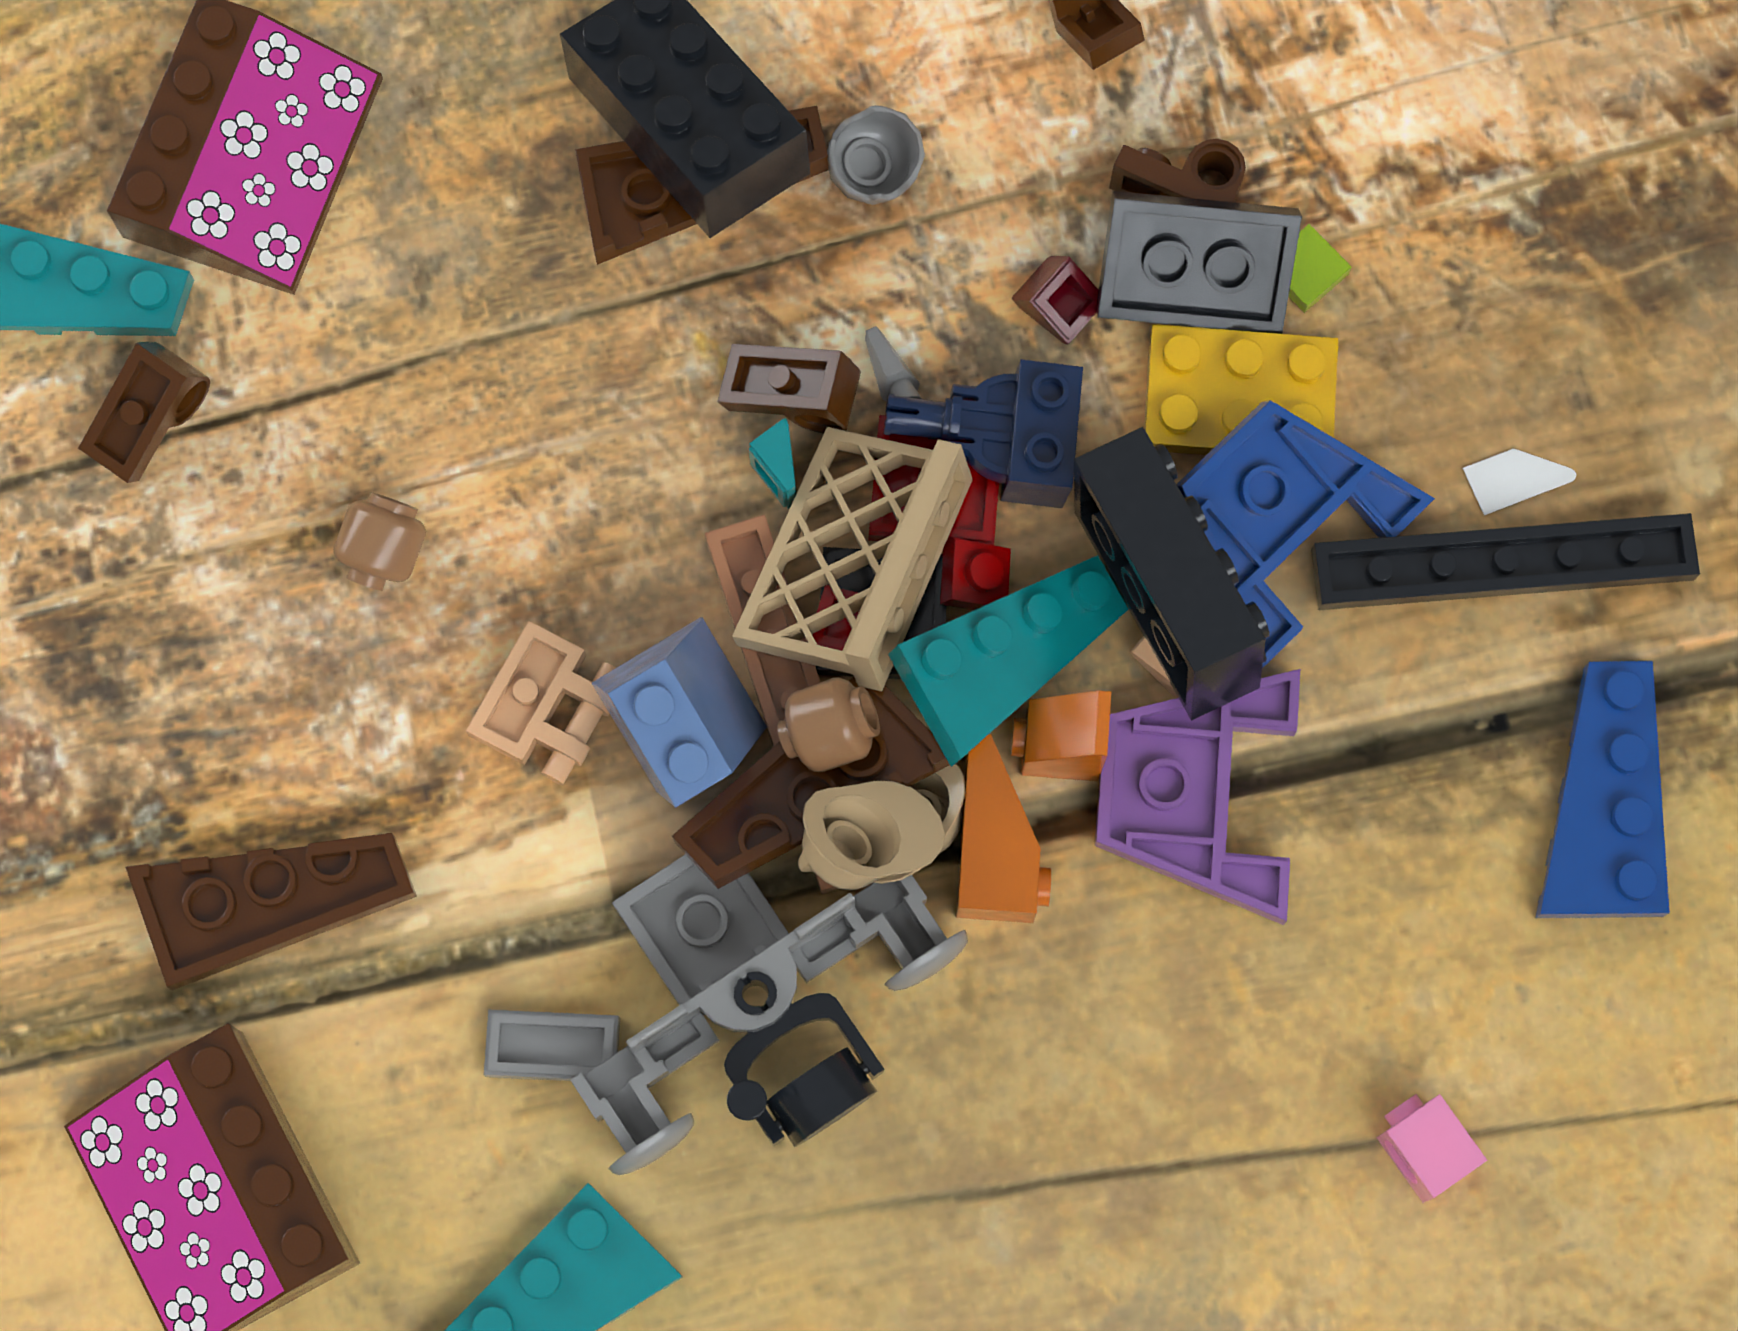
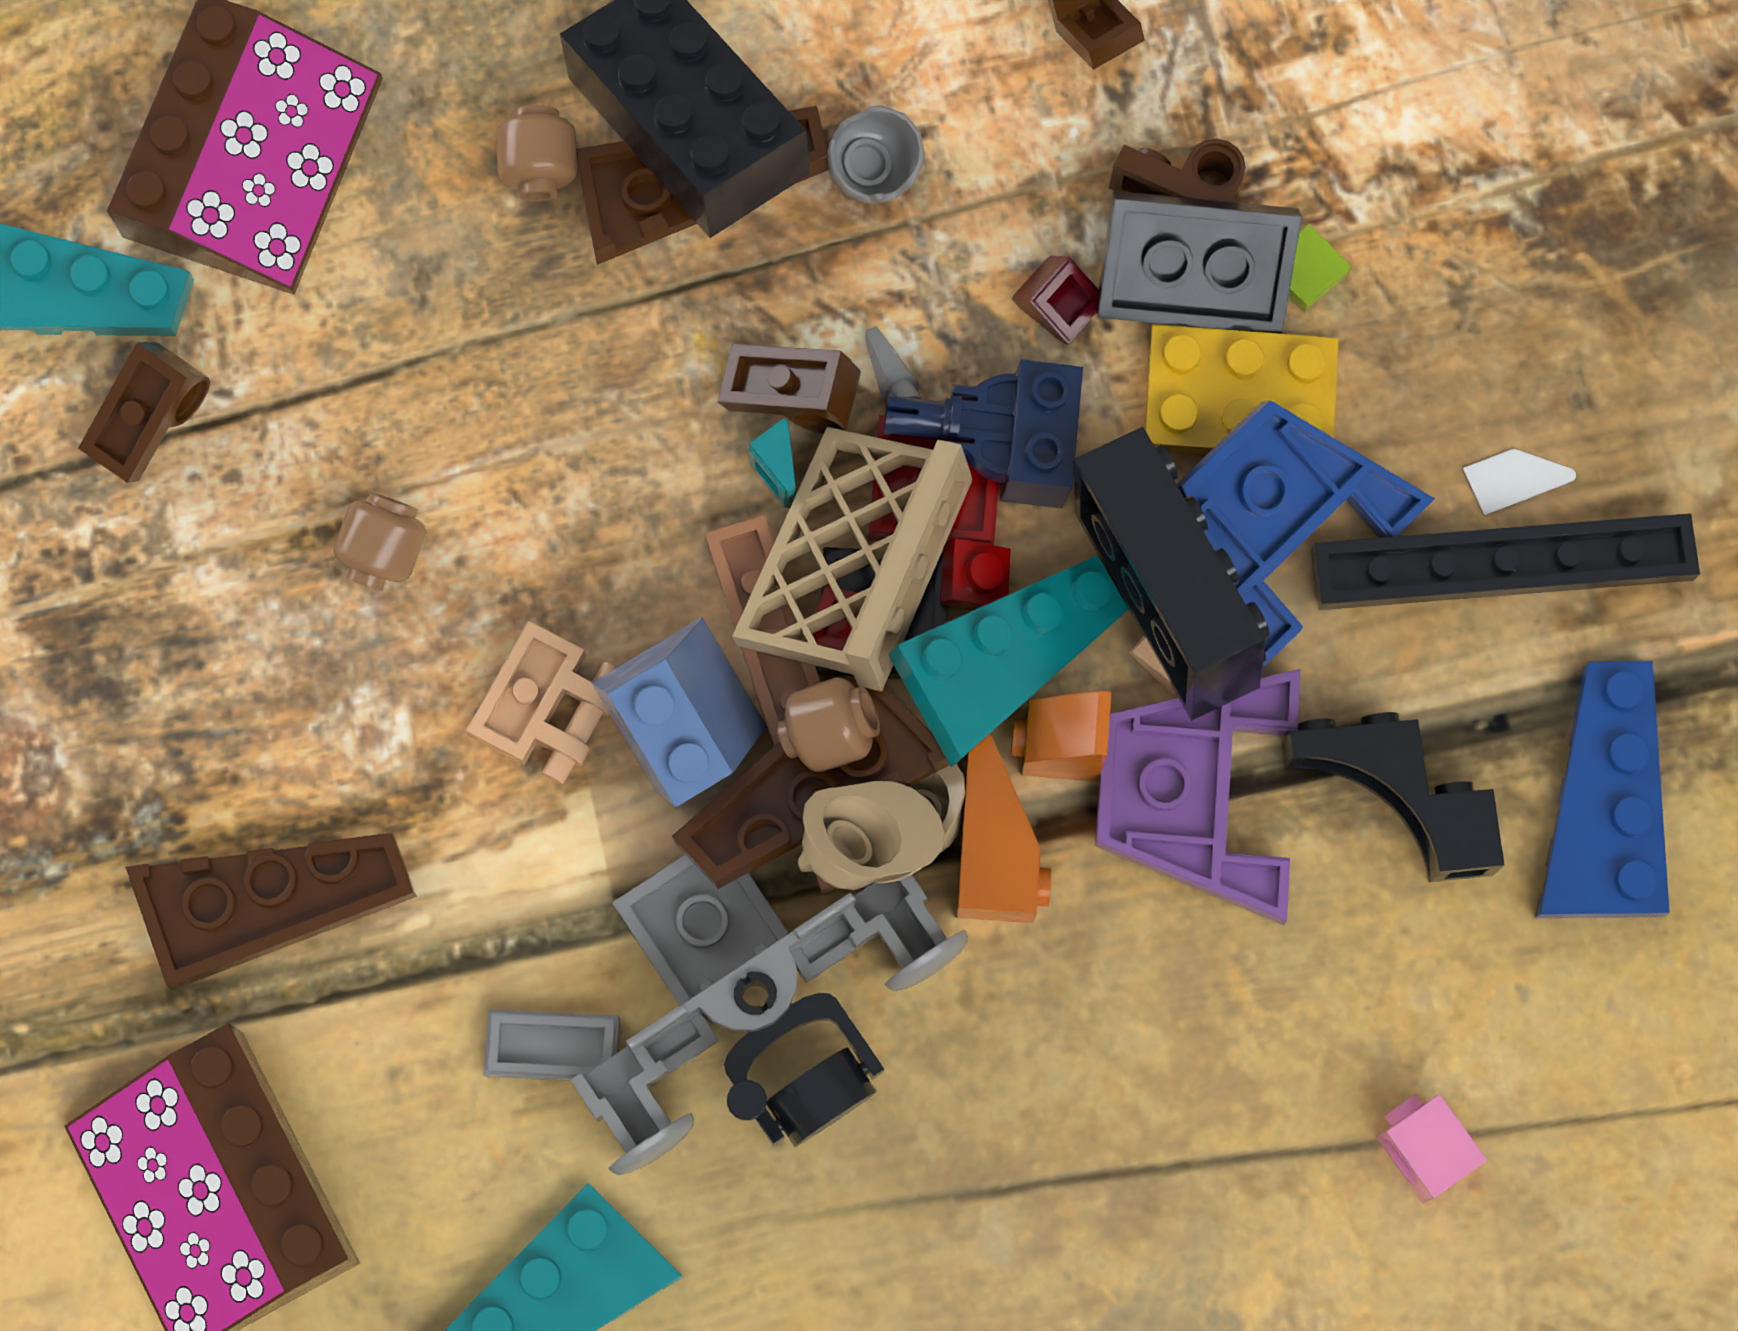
none -> medium nougat head [496,105,577,202]
none -> black arch [1282,712,1505,882]

